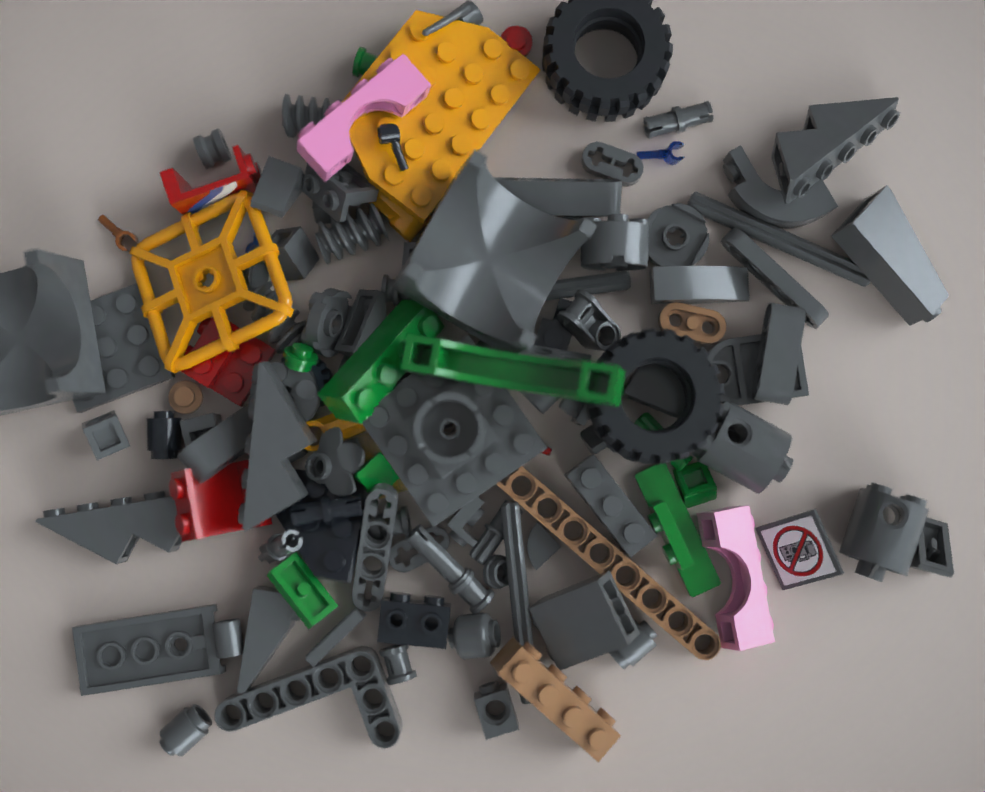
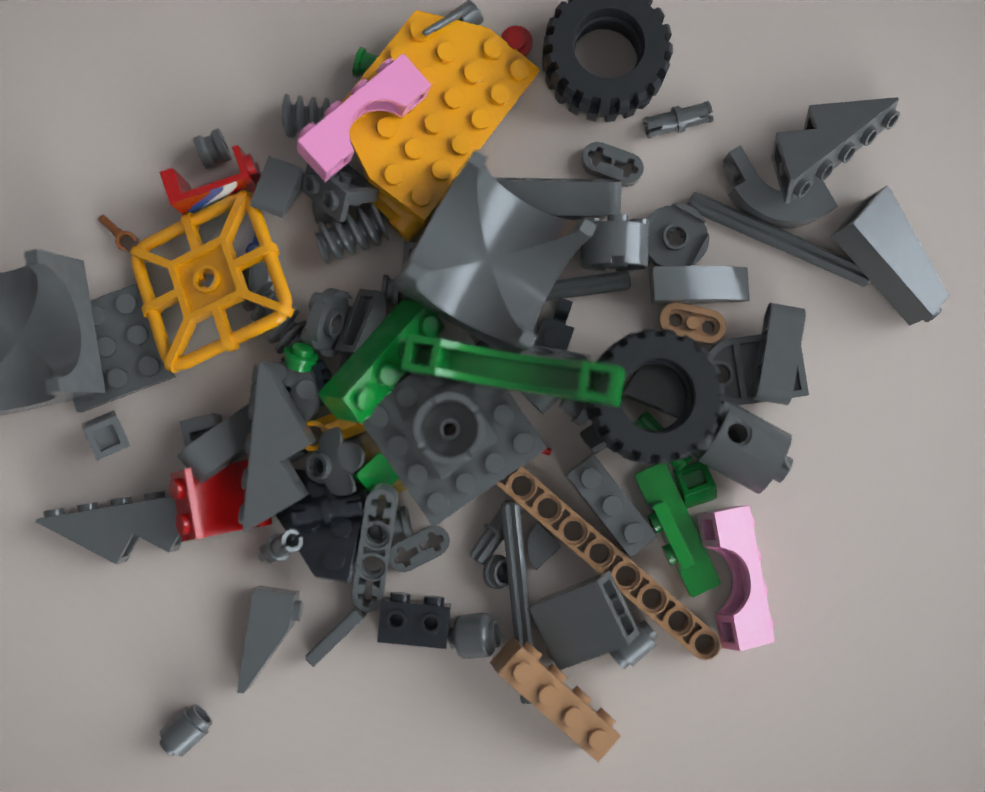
dark grey hinge [72,604,244,696] -> none
black brick [147,411,182,459] -> none
medium nougat plate [168,380,203,414] -> none
red plate [181,317,276,407] -> none
dark grey beam [214,646,403,749] -> none
green panel [266,552,338,629] -> none
dark grey panel [271,226,319,281] -> none
black hand [378,123,409,172] -> none
dark grey bush [379,644,417,685] -> none
dark grey pin [405,524,495,614] -> none
dark grey bracket [447,496,485,547] -> none
dark grey brick [474,681,519,740] -> none
dark grey piece [557,289,621,351] -> none
clear blue hand [637,141,685,165] -> none
dark grey beam [721,227,829,329] -> none
piece [755,509,844,590] -> none
dark grey cylinder [839,483,929,582] -> none
dark grey slope [910,518,954,578] -> none

